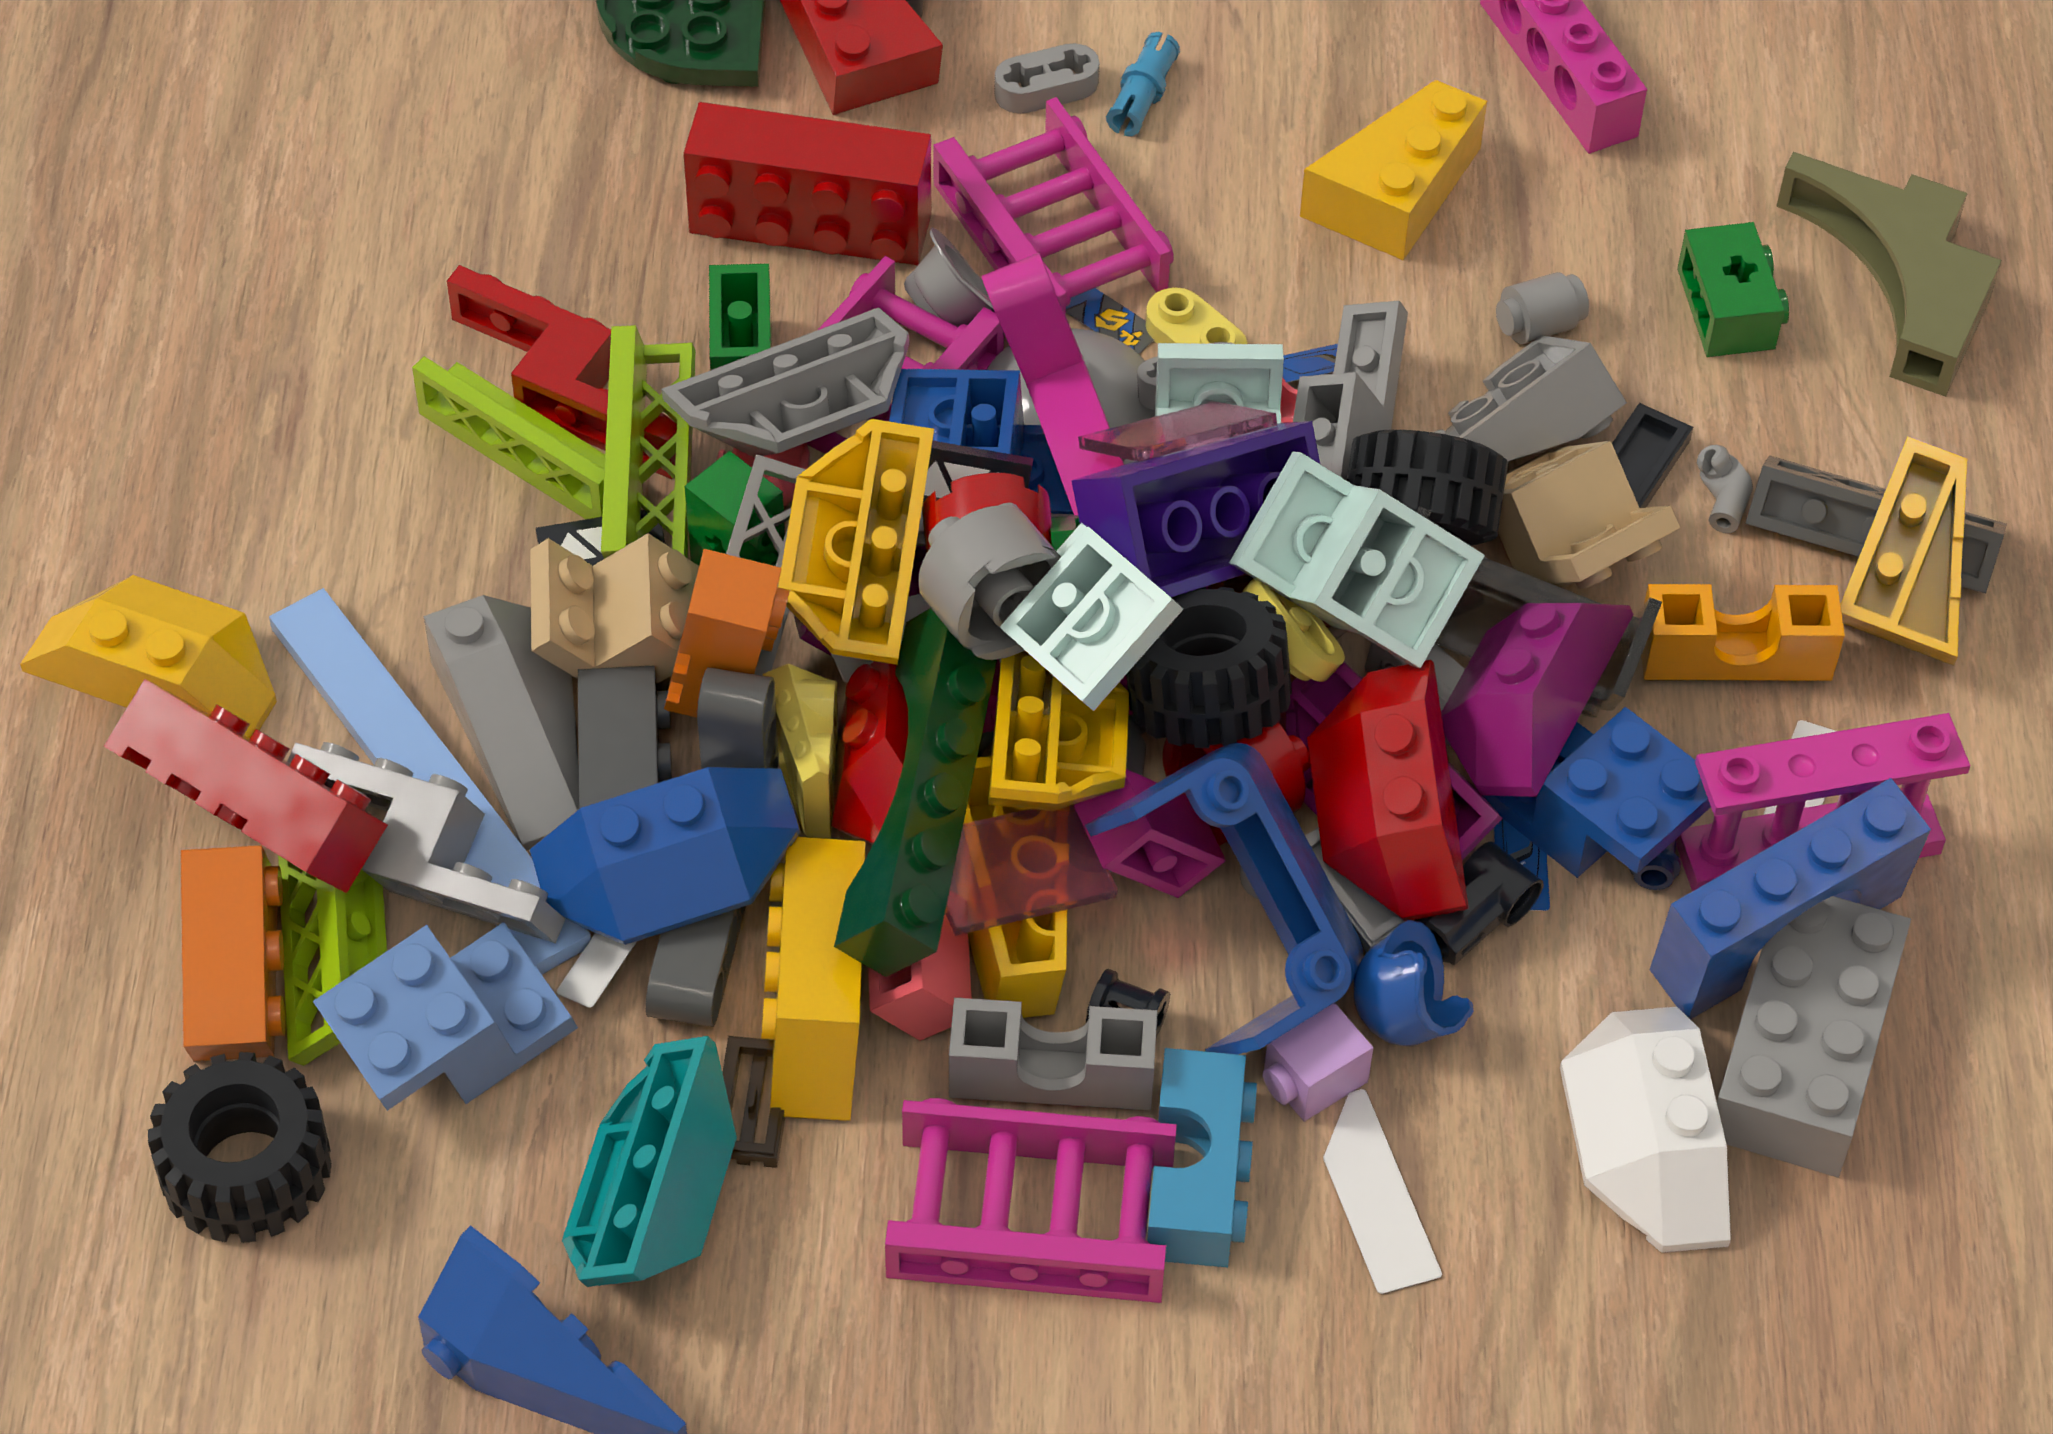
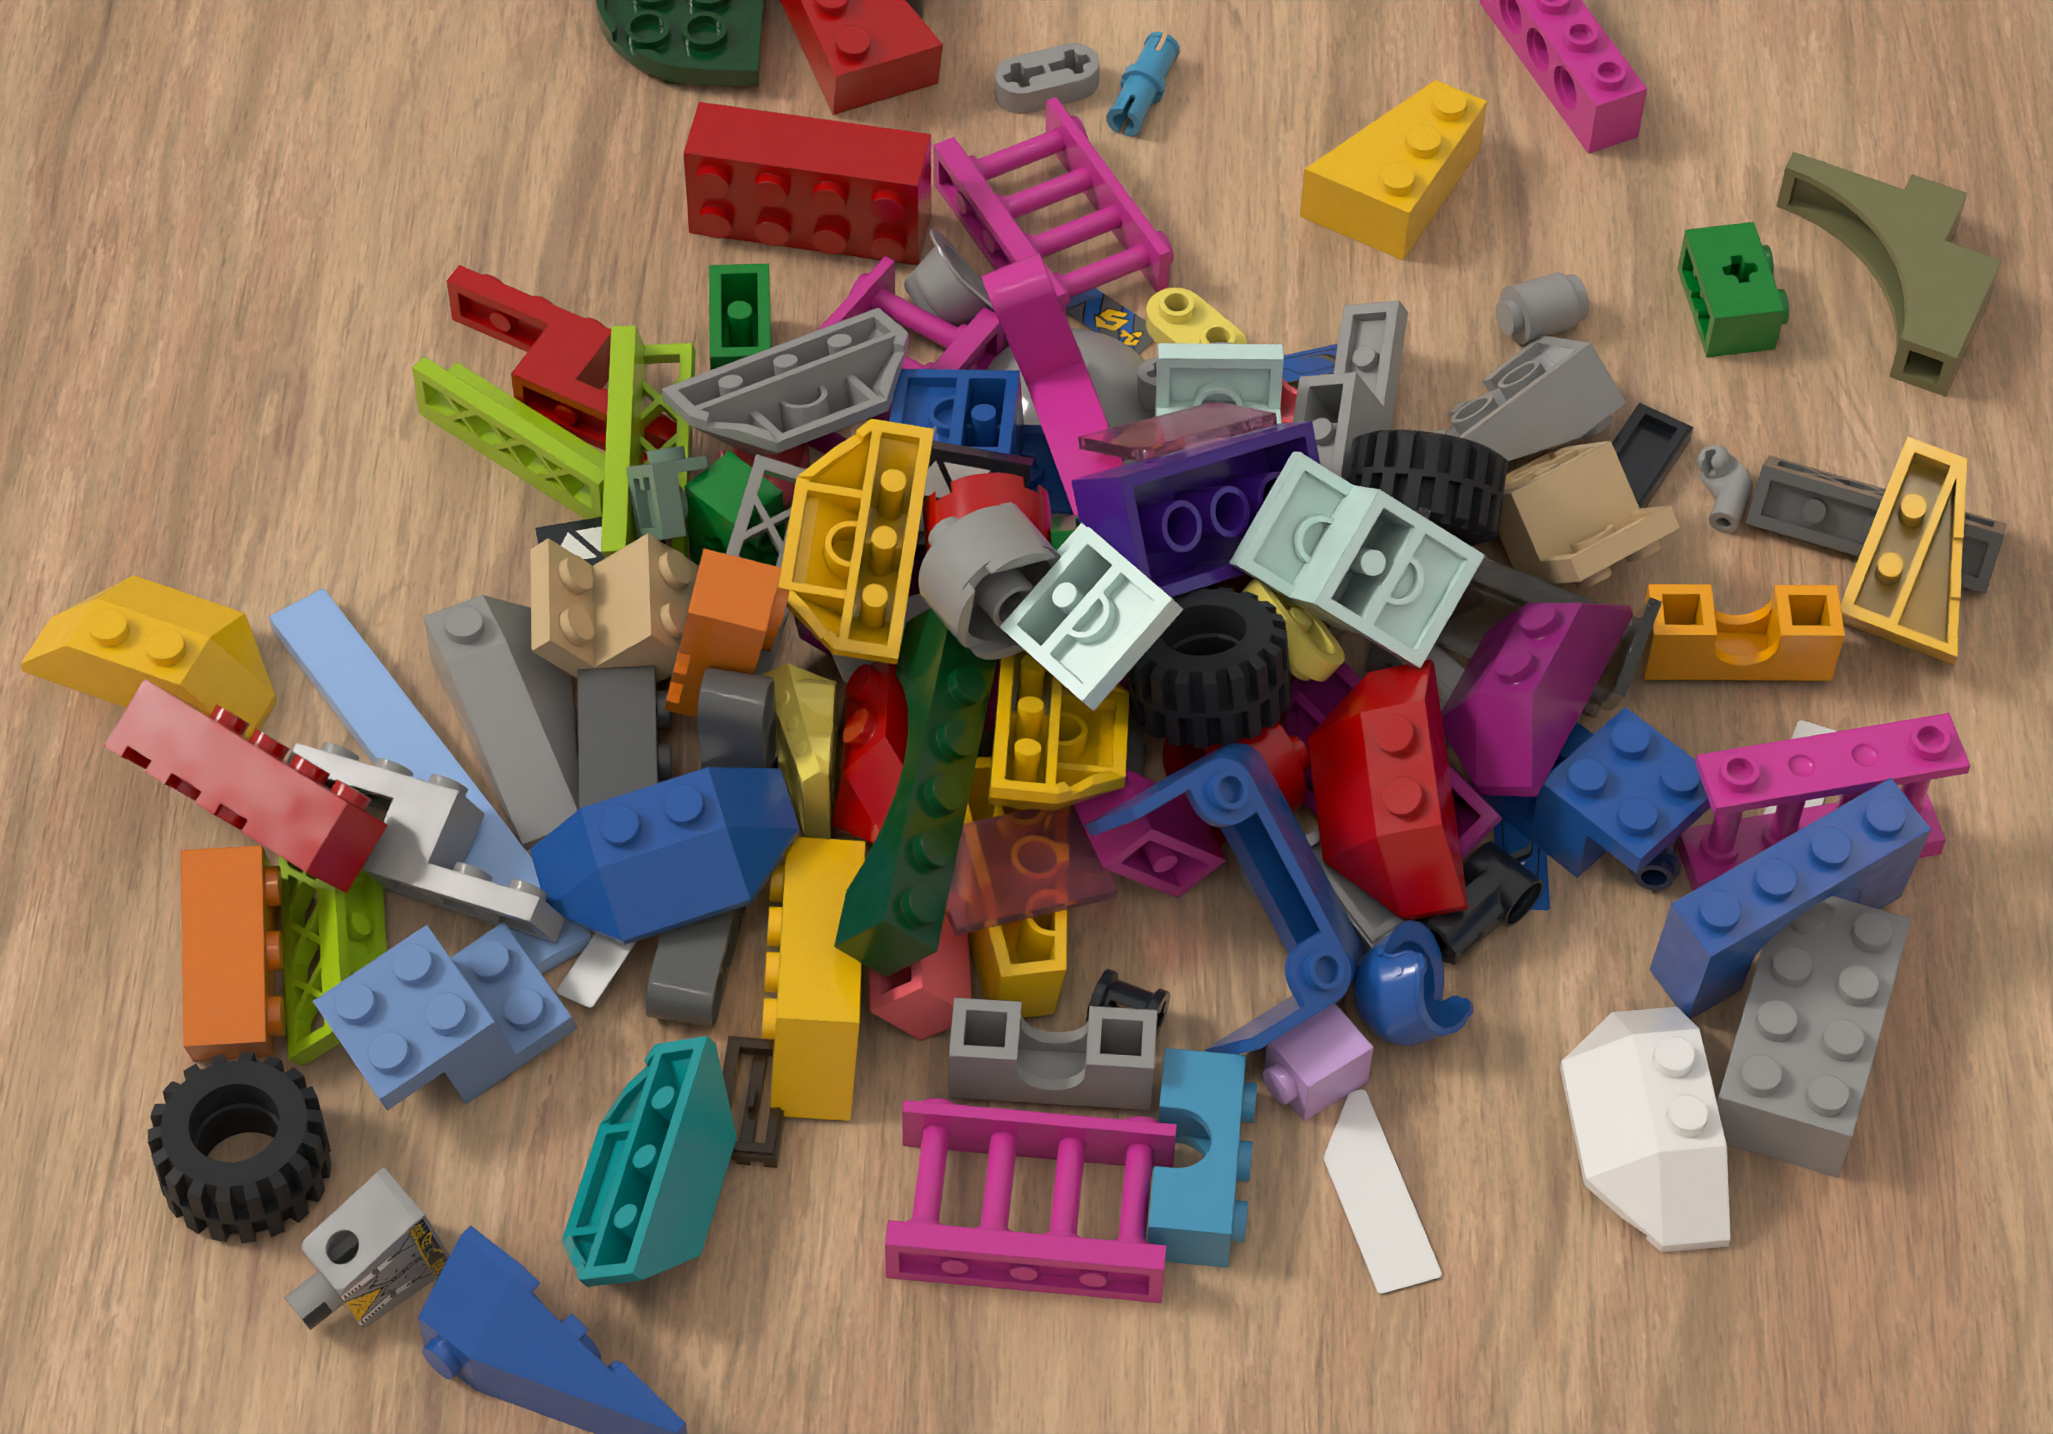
none -> light grey torso [284,1167,450,1331]
none -> sand green bracket [626,446,709,540]

